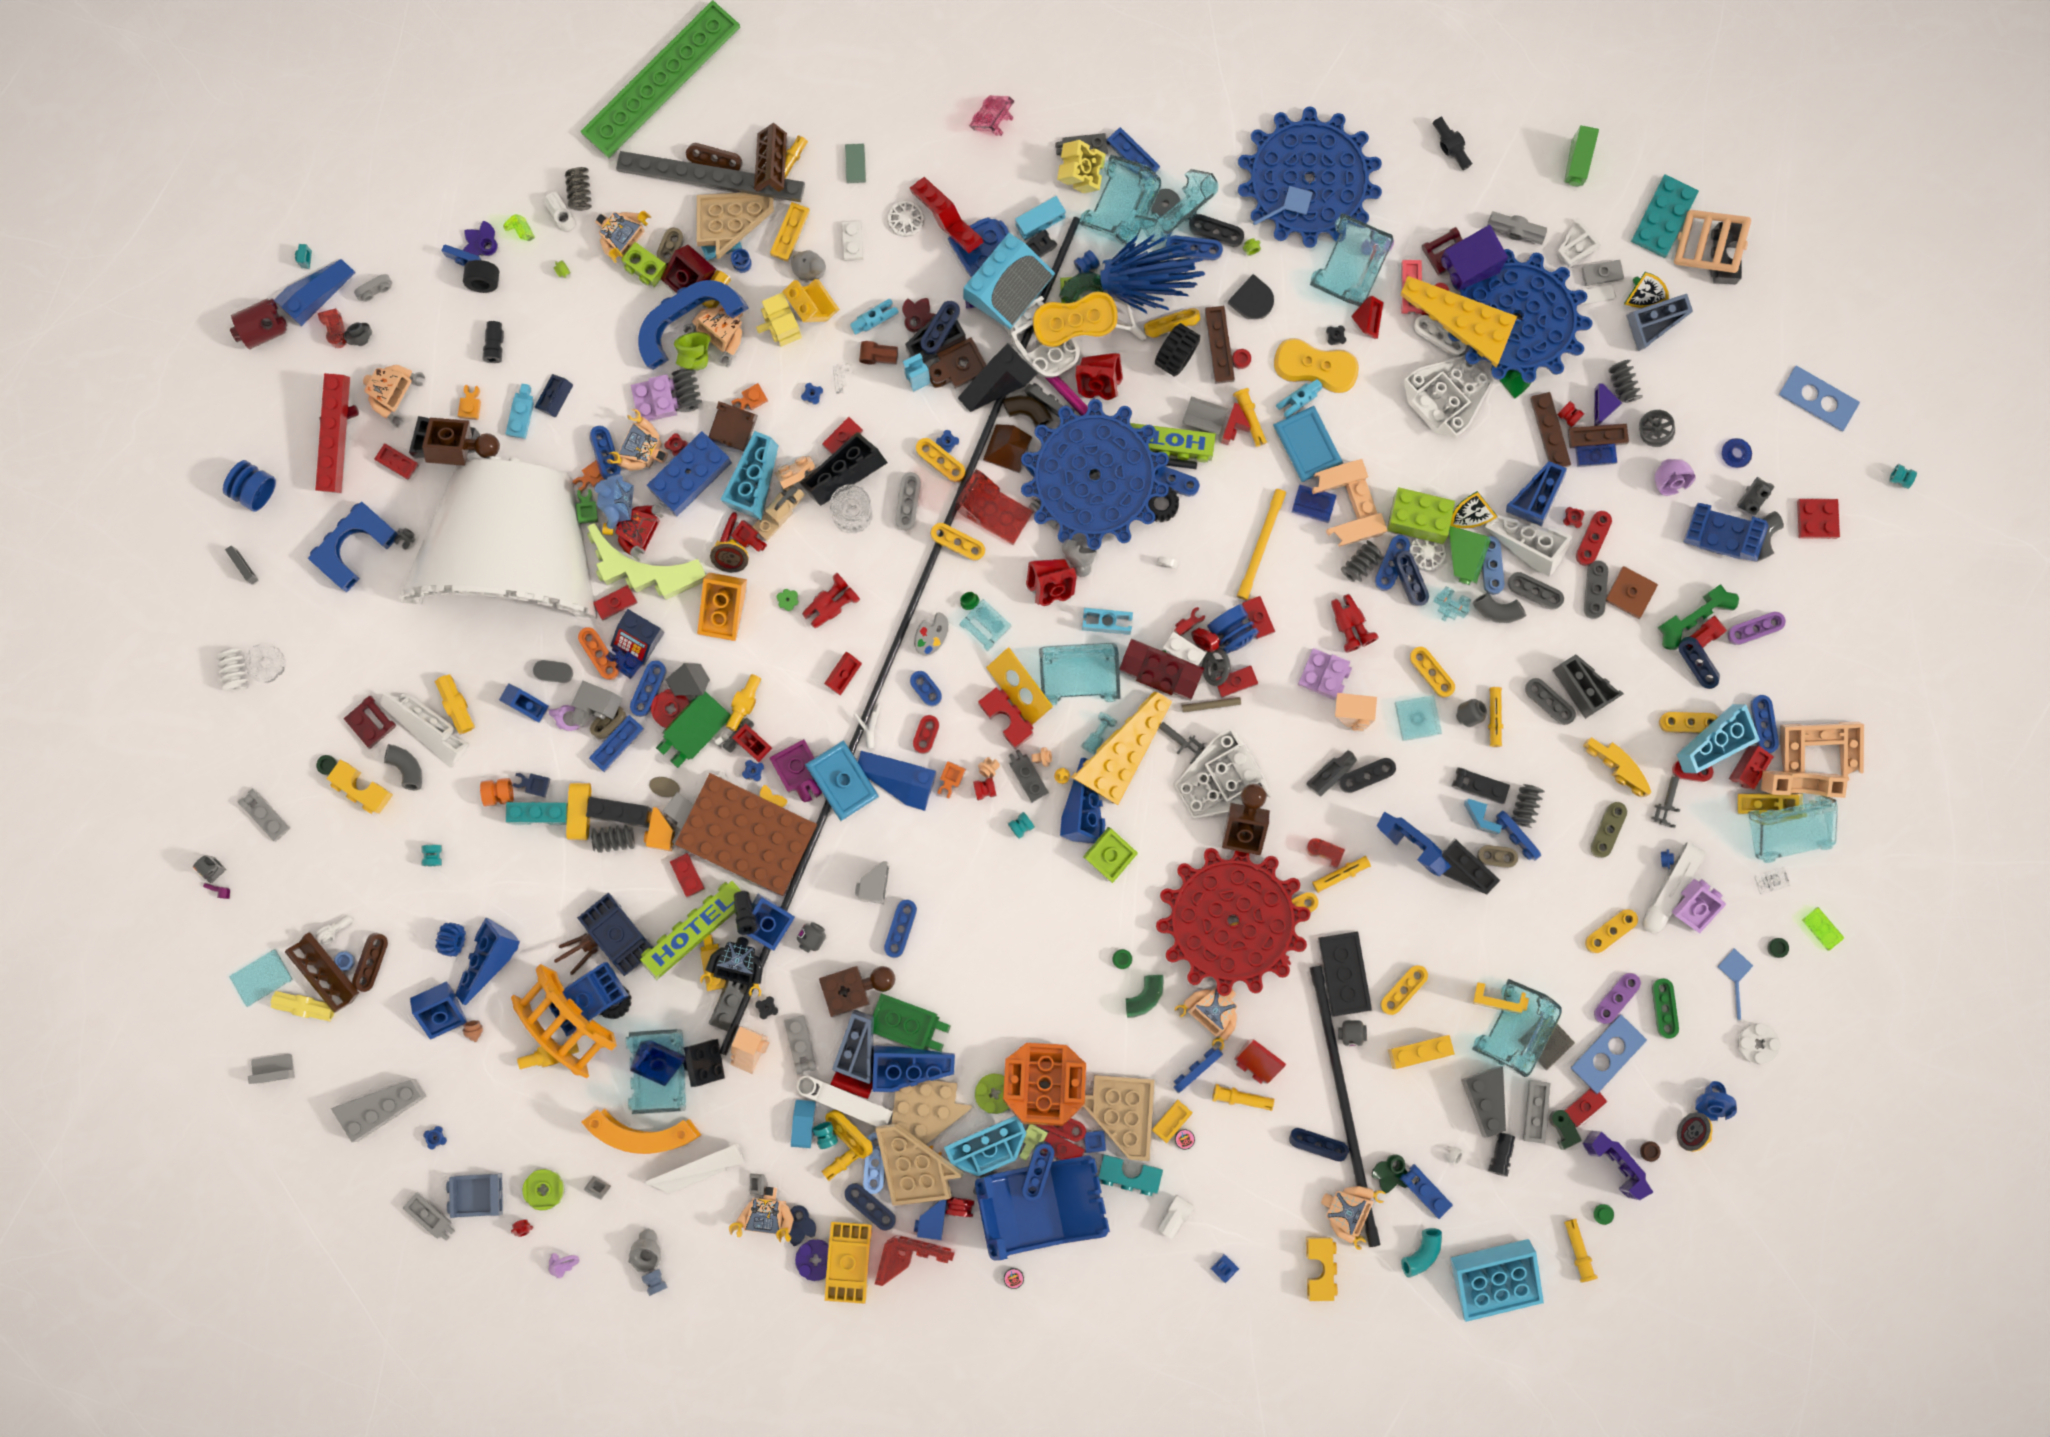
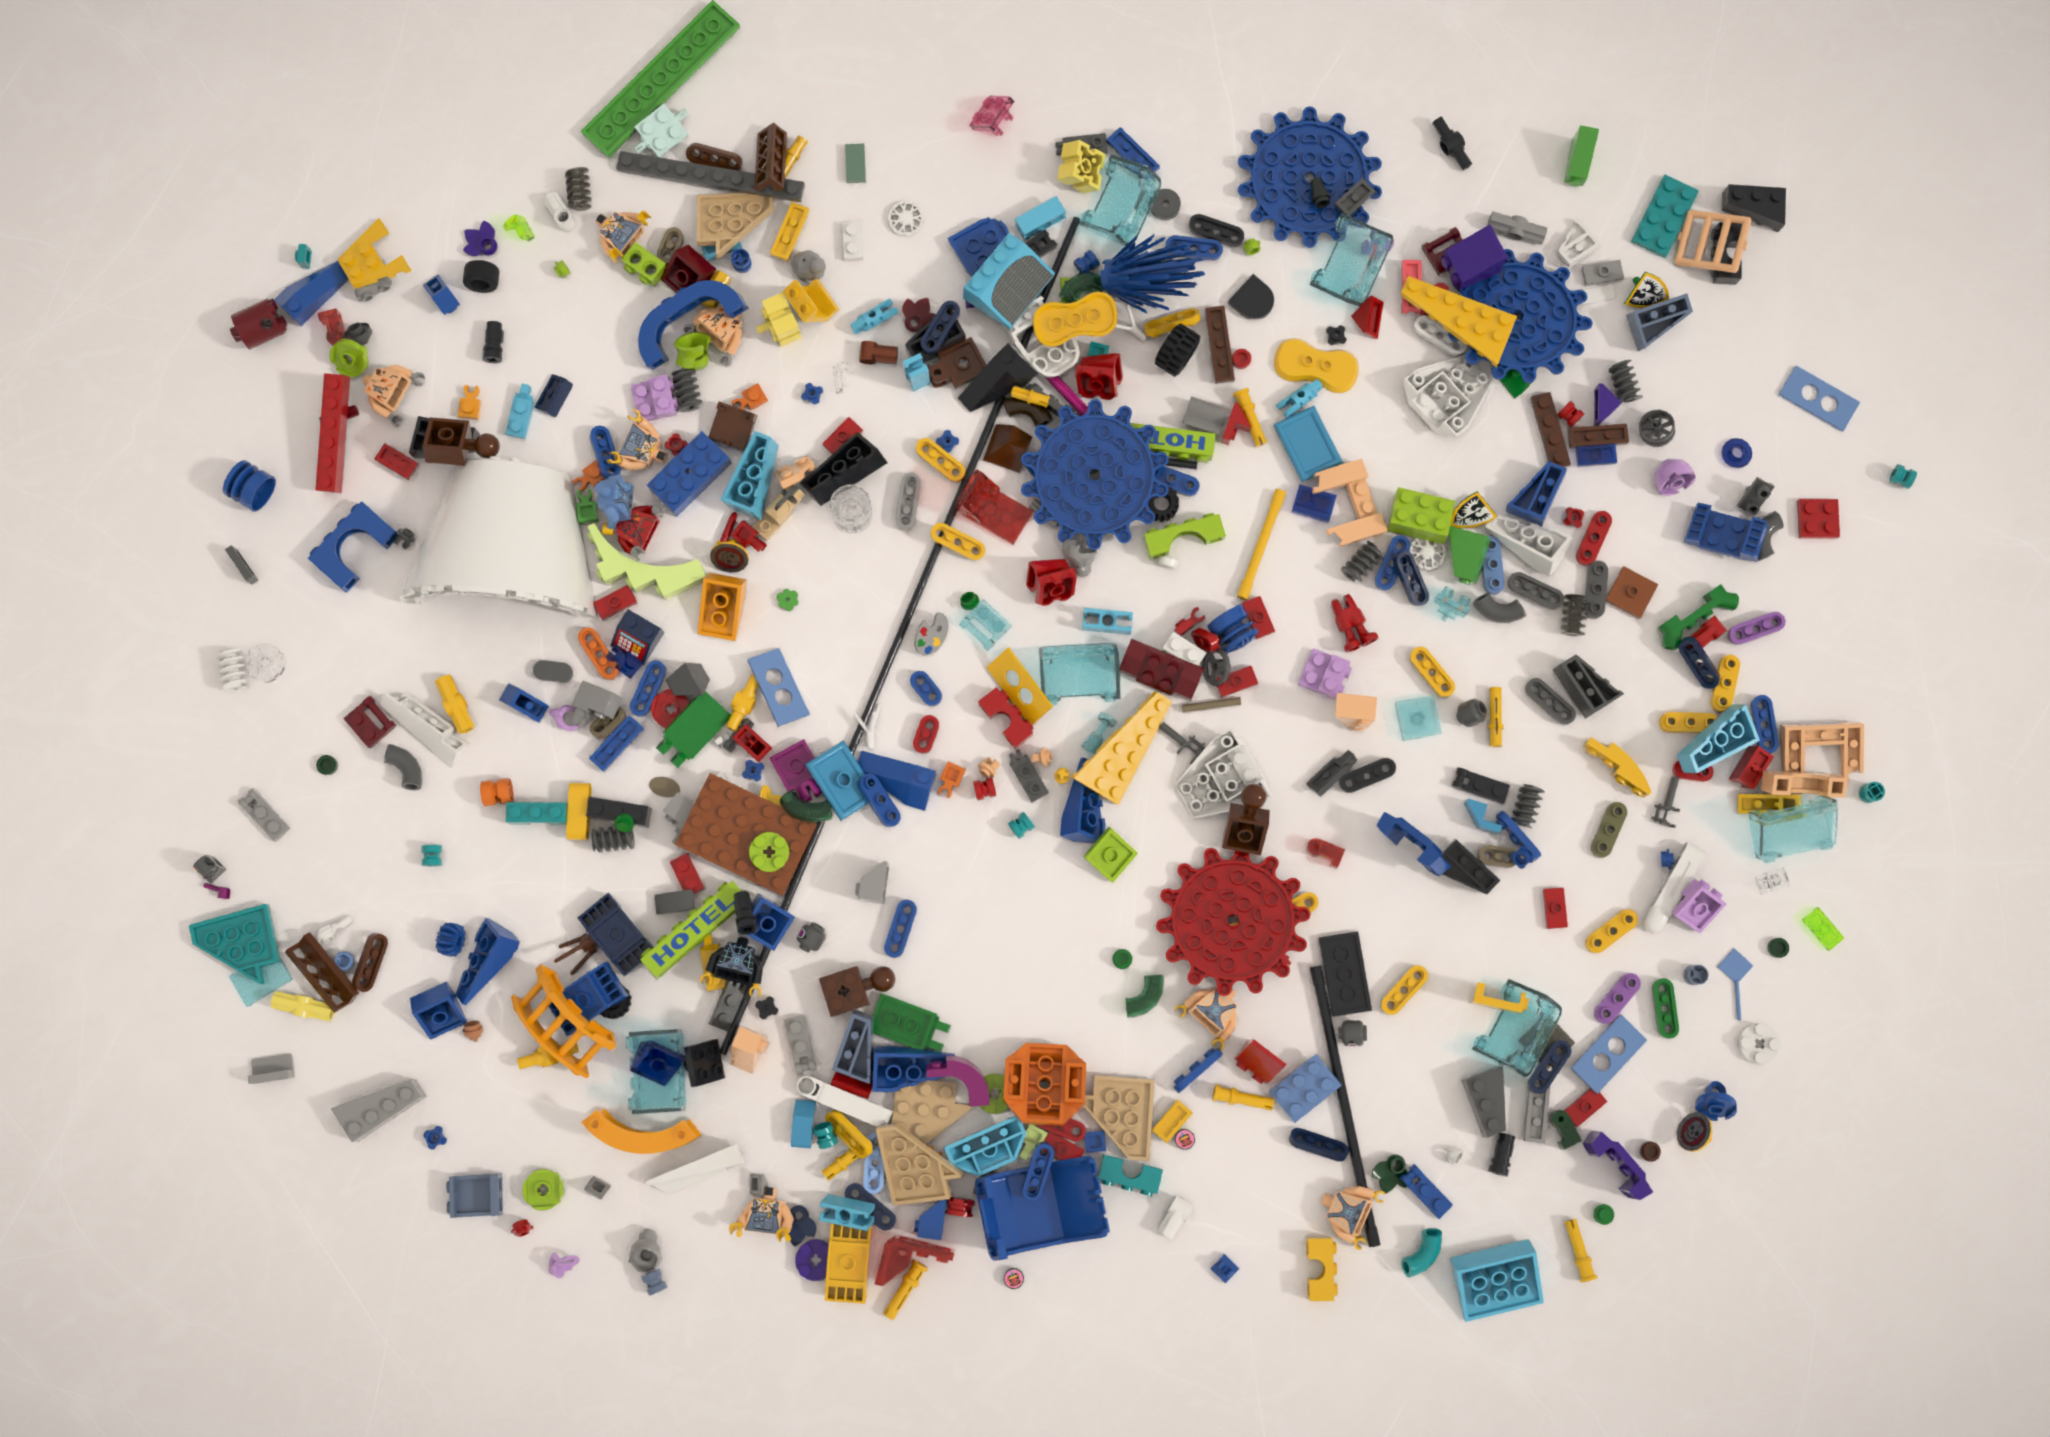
yellow arch [326,759,393,814] -> none
light grey hinge [403,1192,455,1241] -> none
blue plate [441,244,481,266] -> none
dark blue plate [513,773,551,798] -> none
light orange slope [644,807,676,852] -> none
red piece [802,573,861,628] -> none
red plate [824,652,862,696] -> none
red bracket [910,177,983,254] -> none
clear light blue windscreen [1135,169,1219,244] -> none
medium blue piece [1253,186,1313,225] -> none
yellow pin [1312,856,1371,893] -> none
yellow arch [1387,1035,1455,1069] -> none
none -> teal wing [189,904,281,984]
none -> lime plate [329,338,369,378]
none -> yellow wing [337,218,412,289]
none -> blue slope [423,274,460,315]
none -> green plate [614,813,634,832]
none -> light aqua plate [633,104,689,157]
none -> dark grey slope [654,889,695,915]
none -> medium blue piece [747,648,810,727]
none -> lime plate [749,832,789,872]
none -> clear green cylinder [780,791,832,823]
none -> medium azure piece [819,1194,875,1231]
none -> blue plate [858,773,901,827]
none -> yellow pin [883,1259,928,1320]
none -> magenta arch [926,1055,990,1107]
none -> yellow axle [1011,386,1050,408]
none -> teal plate [1087,341,1110,356]
none -> lime arch [1143,513,1226,560]
none -> medium blue plate [1269,1053,1342,1123]
none -> pearl dark grey cone [1310,178,1331,208]
none -> dark grey plate [1334,178,1376,219]
none -> blue plate [1510,846,1534,869]
none -> dark blue plate [1528,1040,1572,1094]
none -> red plate [1543,888,1568,929]
none -> clear smoke piece [1560,594,1589,636]
none -> sand blue wheel [1683,965,1709,985]
none -> yellow plate [1710,655,1740,713]
none -> black wedge [1722,184,1786,232]
none -> teal wheel [1859,782,1885,803]

